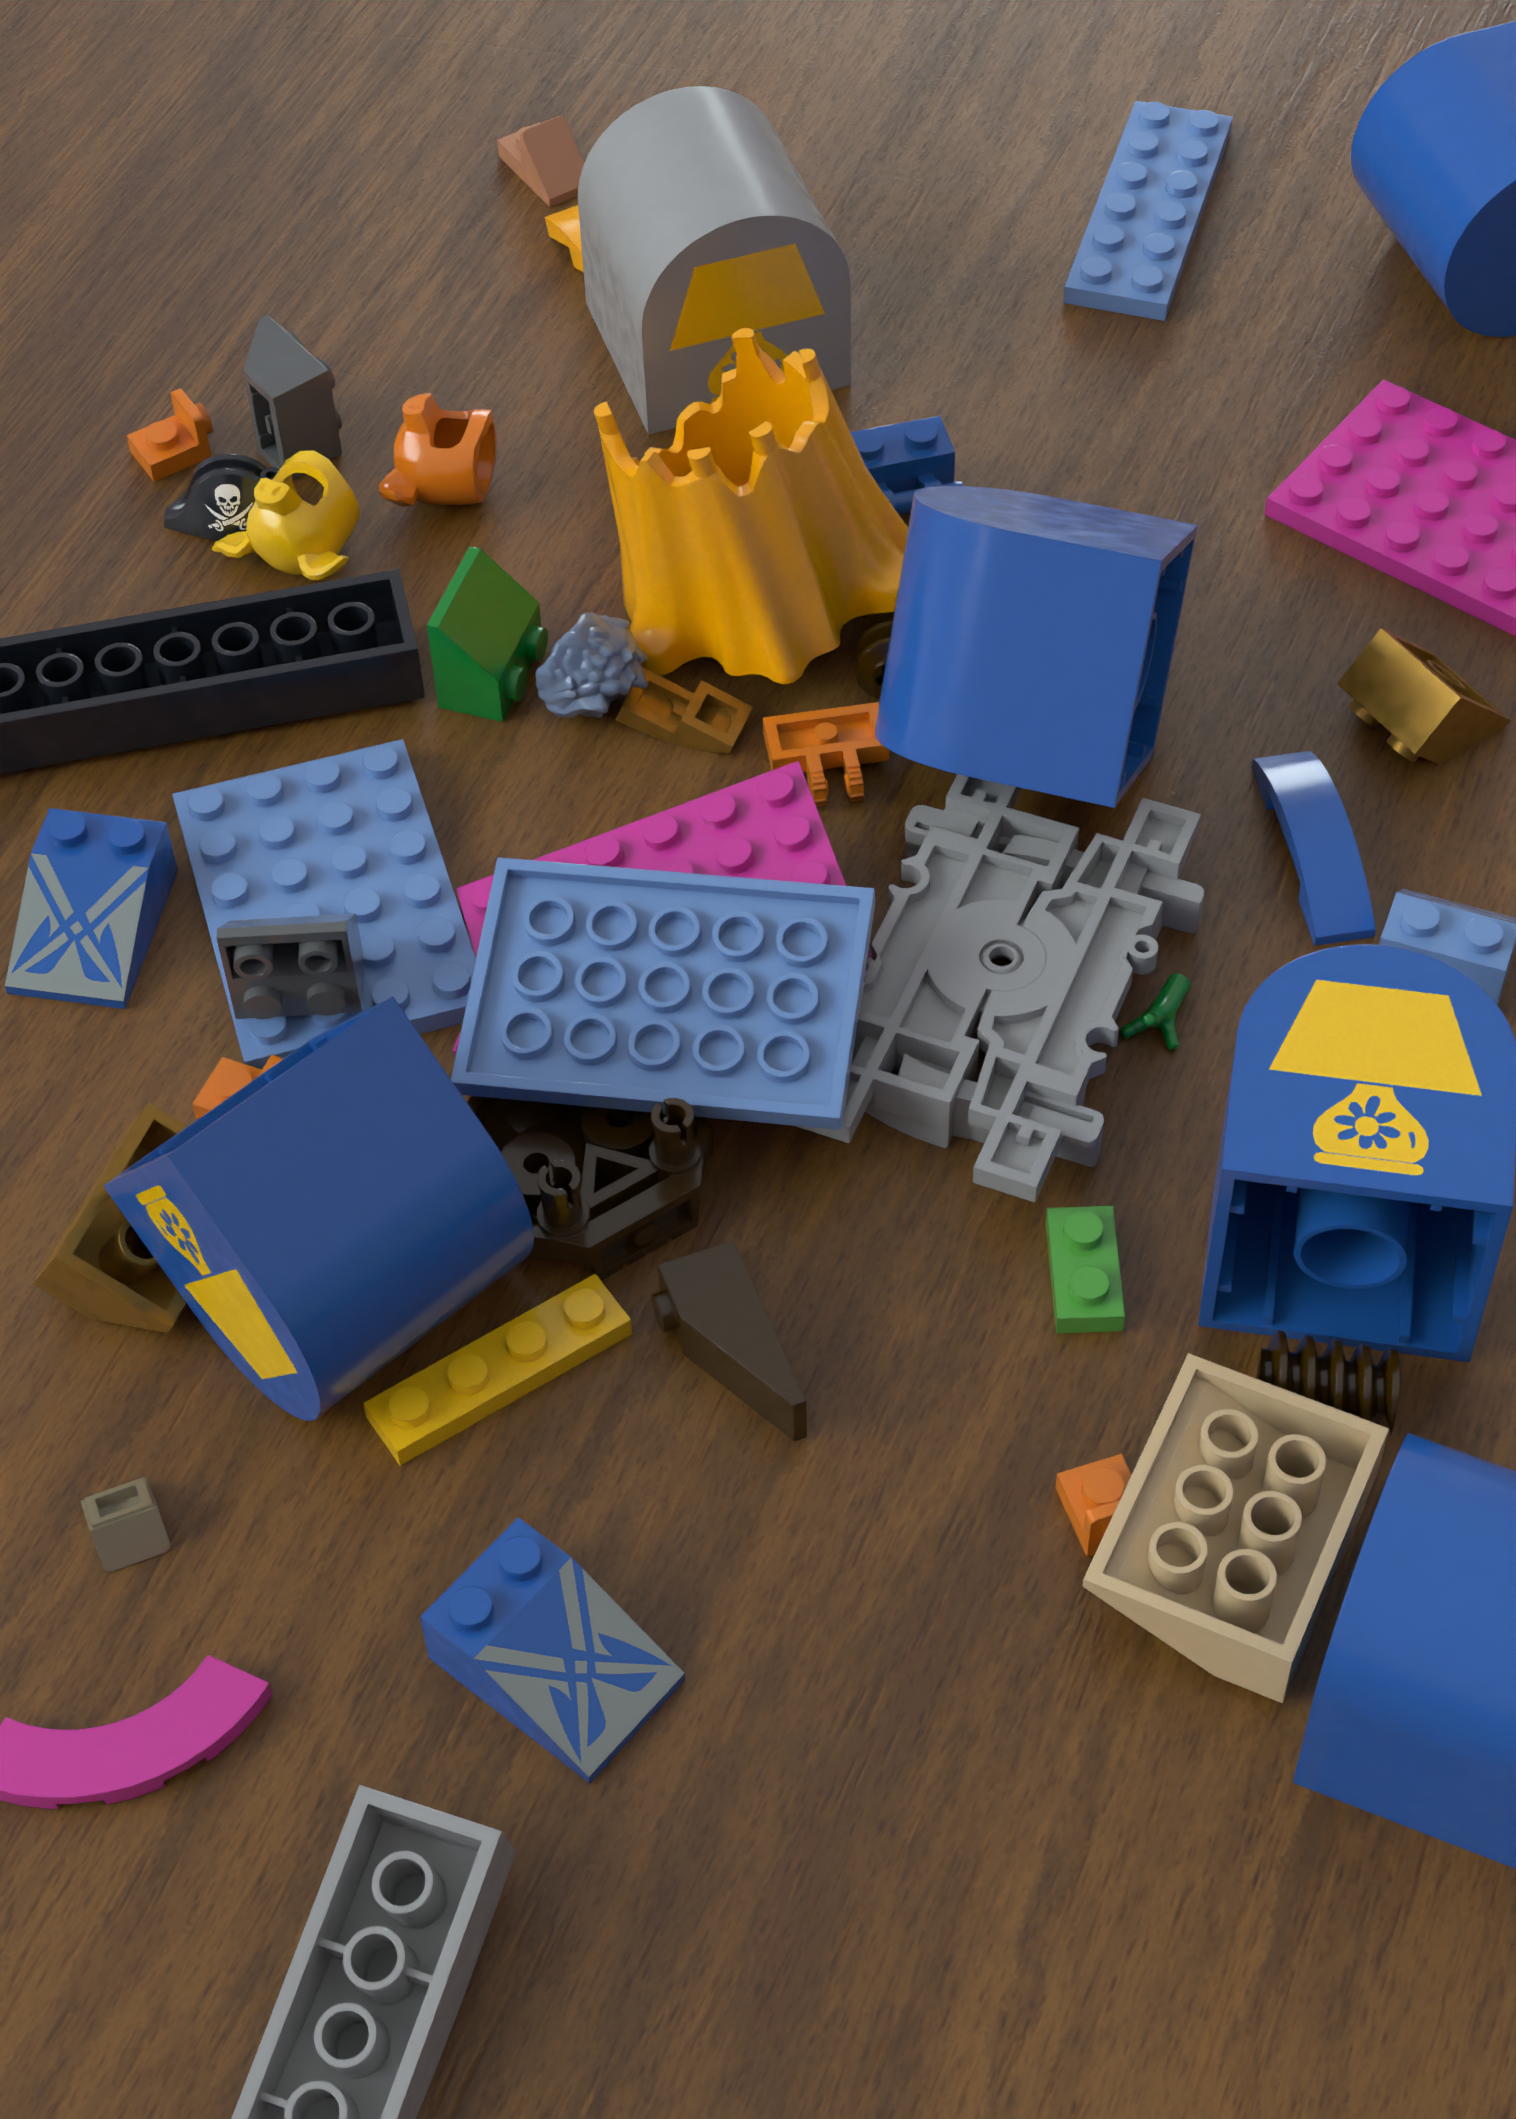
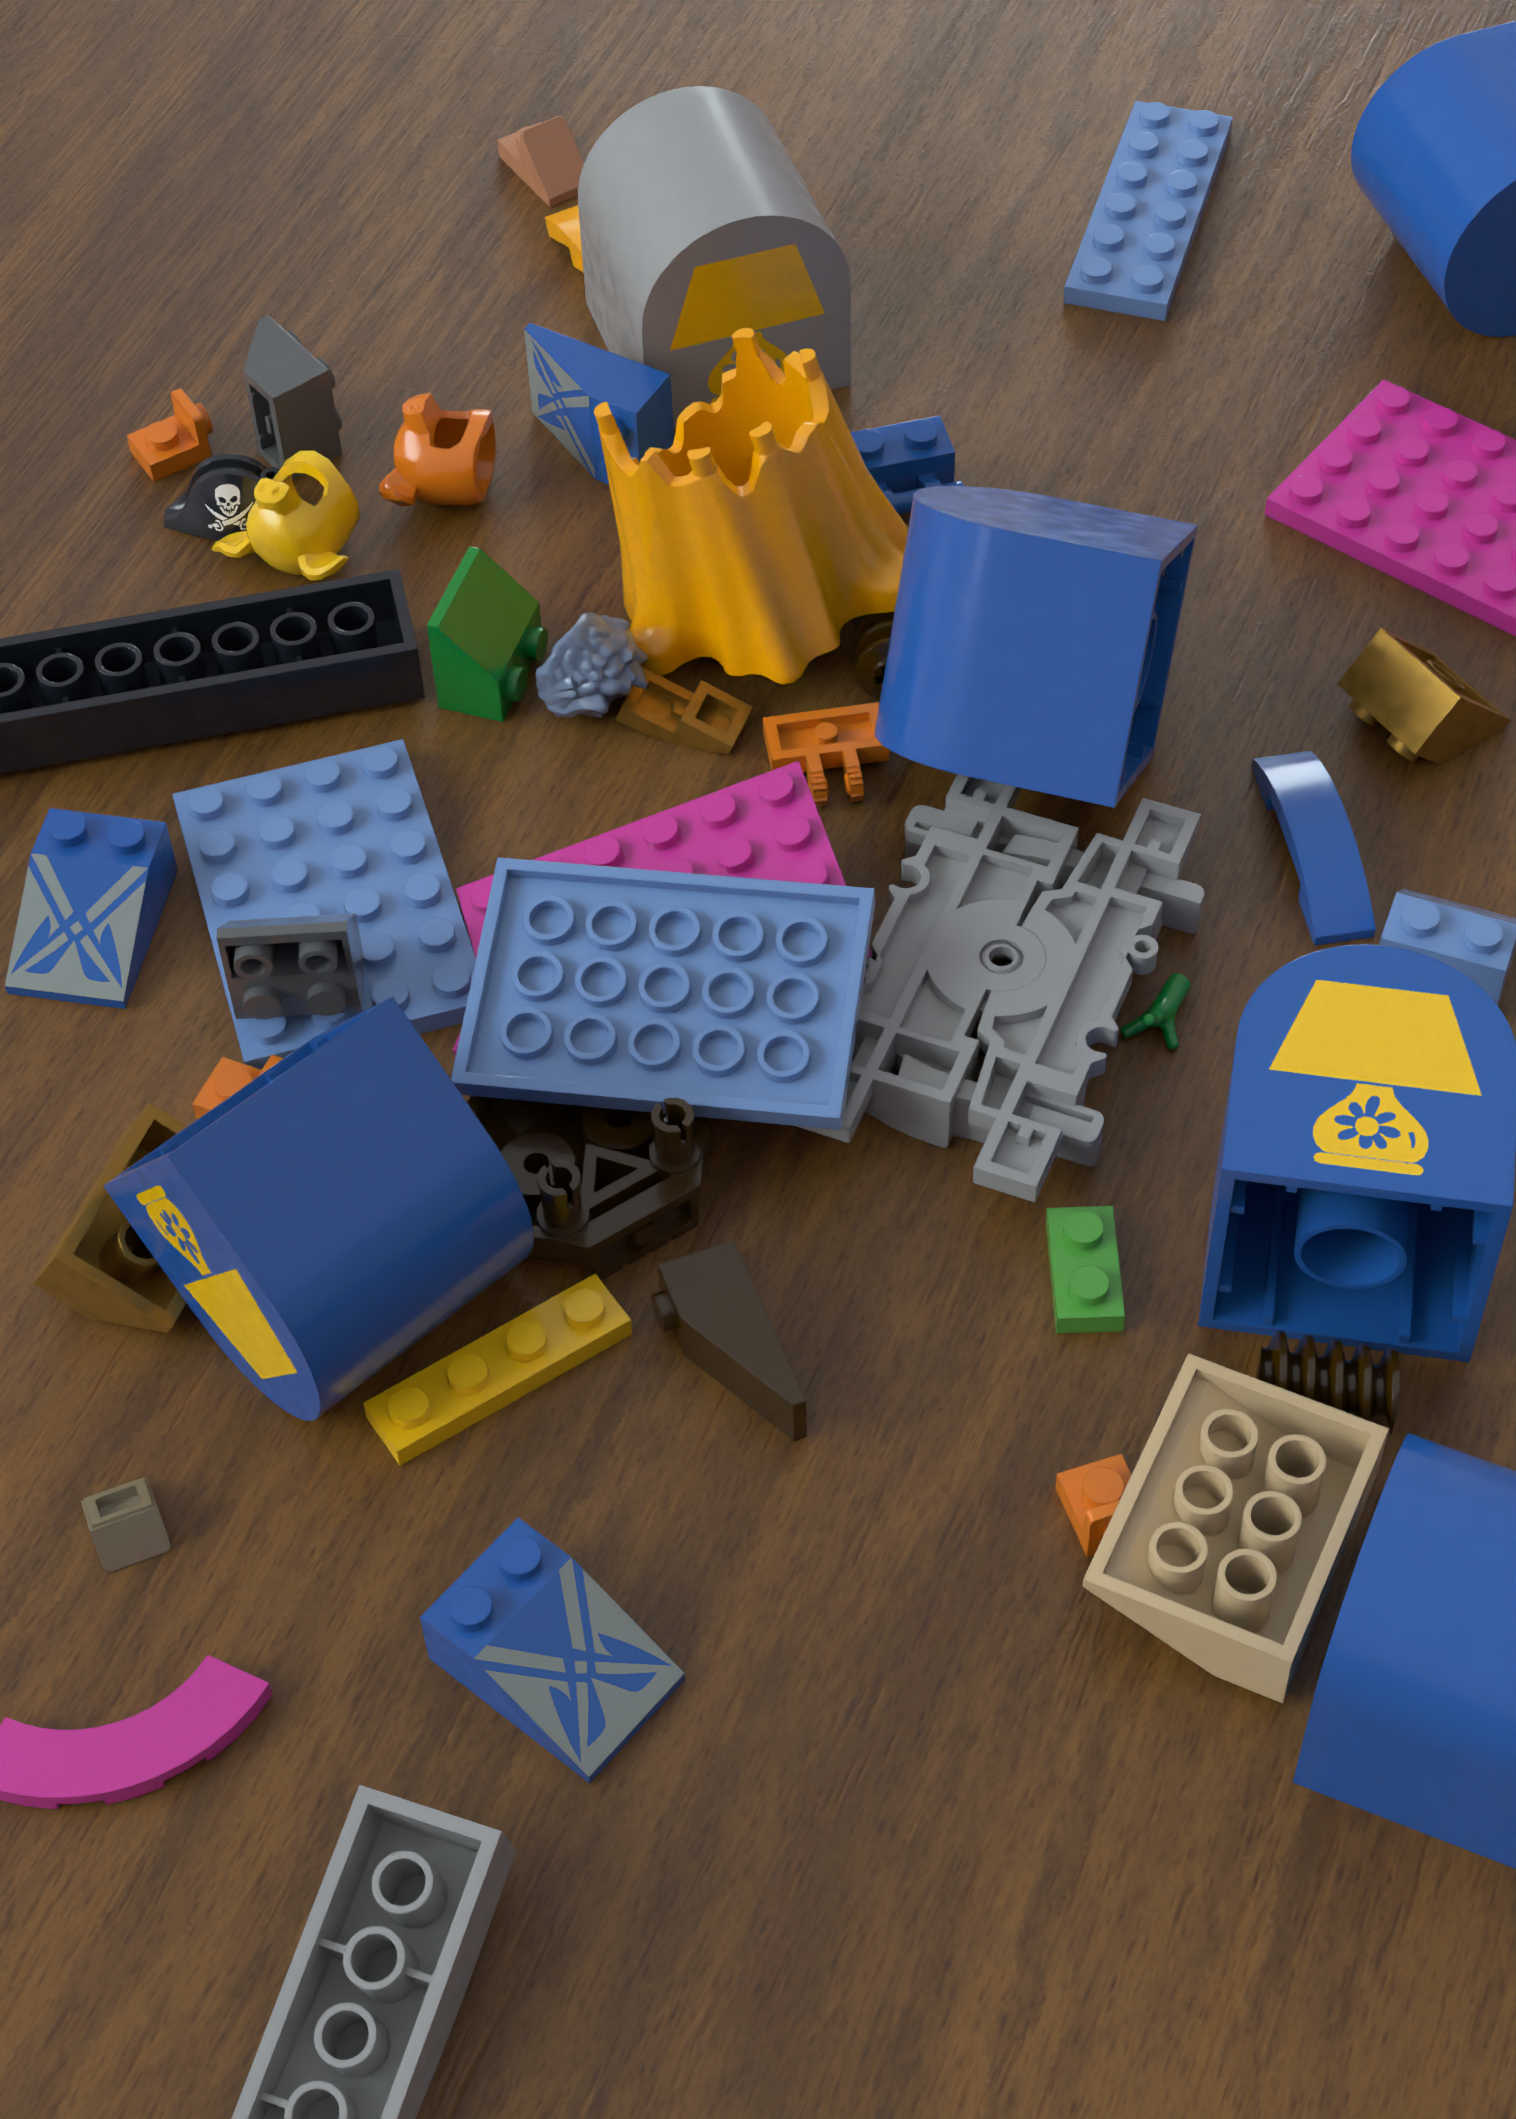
none -> blue slope [524,323,674,485]

